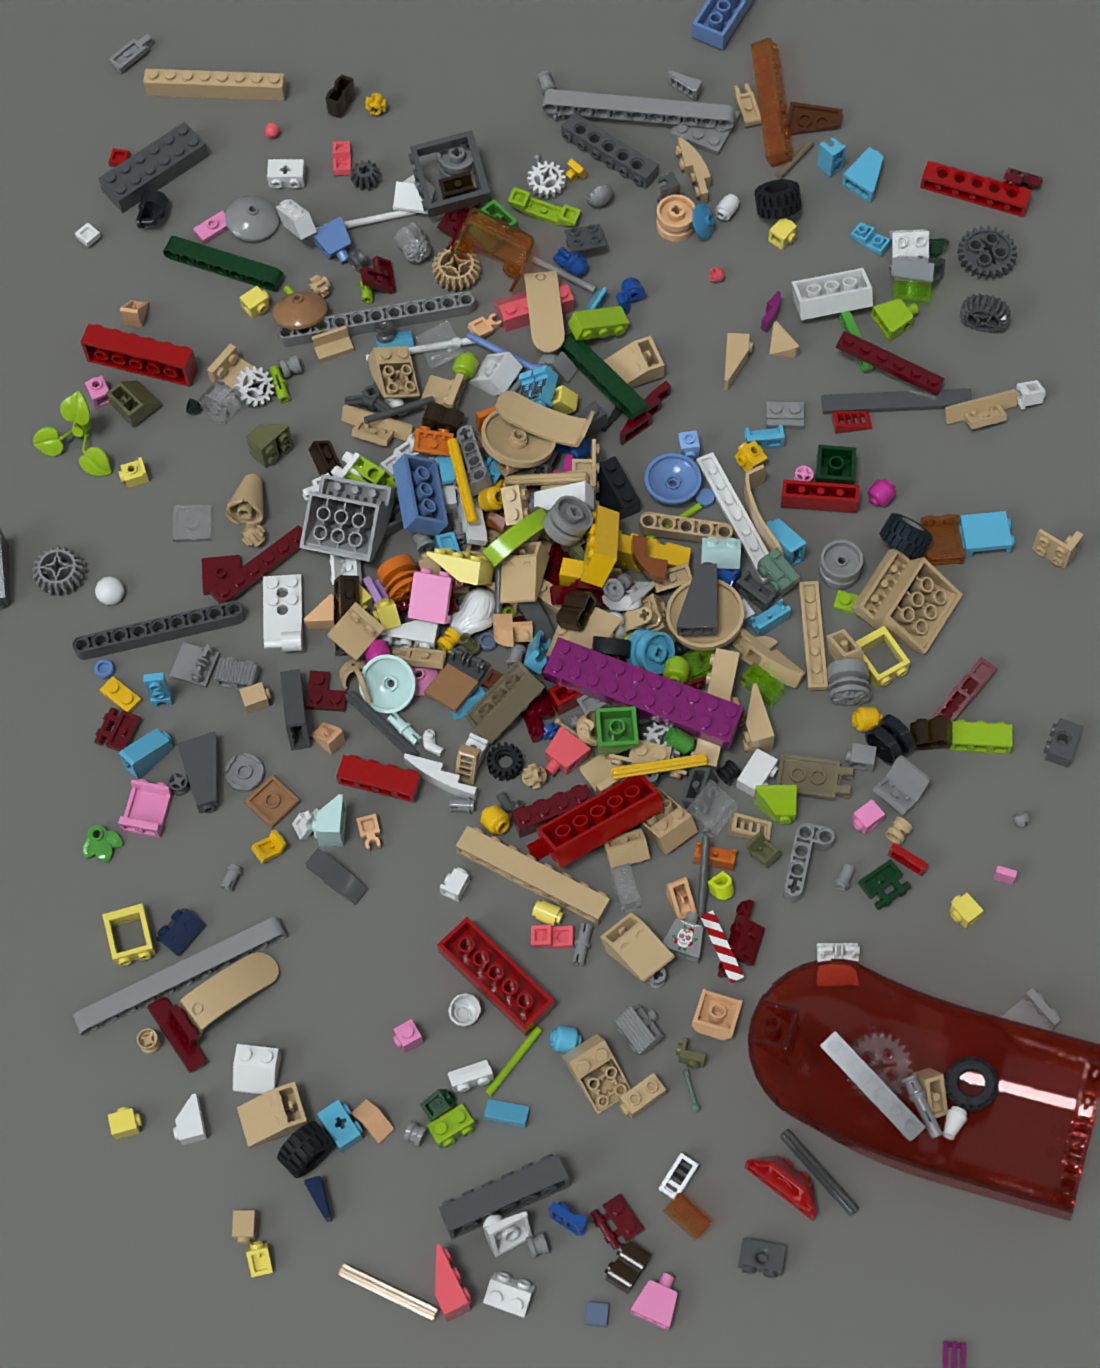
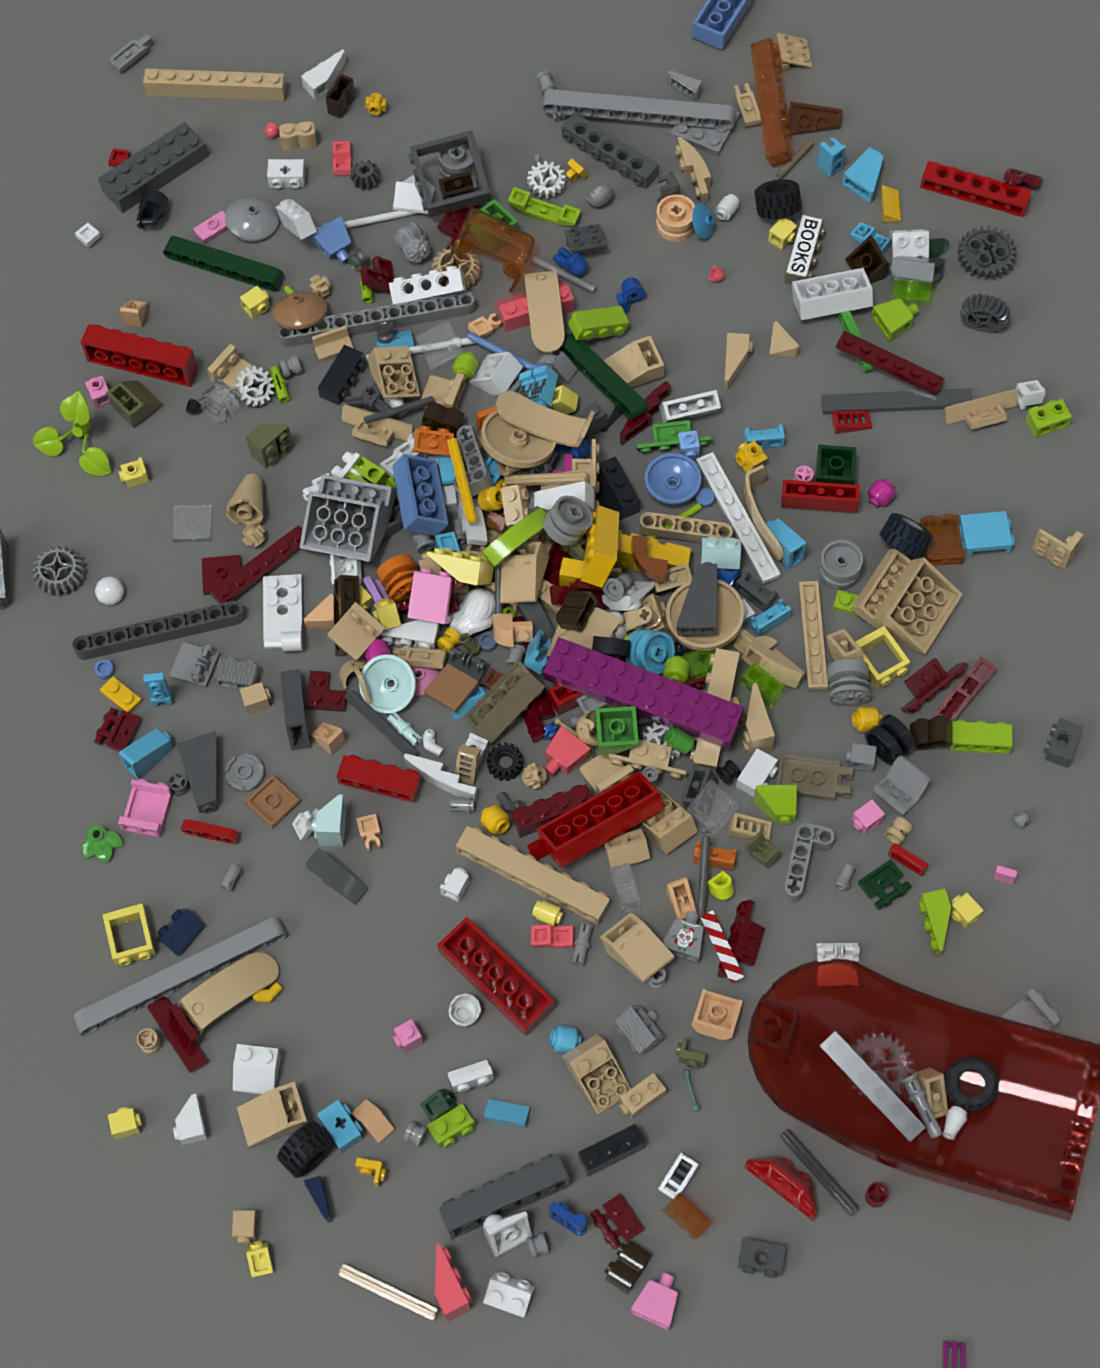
yellow bracket [251,830,286,864] -> none
dark brown slope [309,440,342,476] -> none
lime bar [485,1026,542,1097] -> none
medium azure slope [584,287,607,310] -> none
sand blue tile [585,1301,609,1327] -> none
yellow axle [611,753,708,779] -> none
sand green brick [757,548,801,595] -> none
magenta slope [761,291,781,333] -> none
light grey plate [766,402,804,429] -> none
none -> red beam [181,819,239,844]
none -> yellow arm [251,982,283,1003]
none -> tan brick [279,121,317,151]
none -> white slope [301,50,346,100]
none -> black brick [318,345,366,405]
none -> yellow bracket [355,1157,386,1187]
none -> white brick [389,266,467,304]
none -> black brick [578,1123,645,1177]
none -> bright green bracket [636,420,712,452]
none -> white brick [659,390,721,423]
none -> tan hinge [776,33,812,70]
none -> brick [784,214,825,285]
none -> dark brown slope [845,235,889,284]
none -> dark red wheel [865,1182,888,1208]
none -> yellow slope [880,185,901,222]
none -> dark red bracket [901,658,968,713]
none -> lime slope [918,888,951,957]
none -> lime brick [1025,399,1072,438]

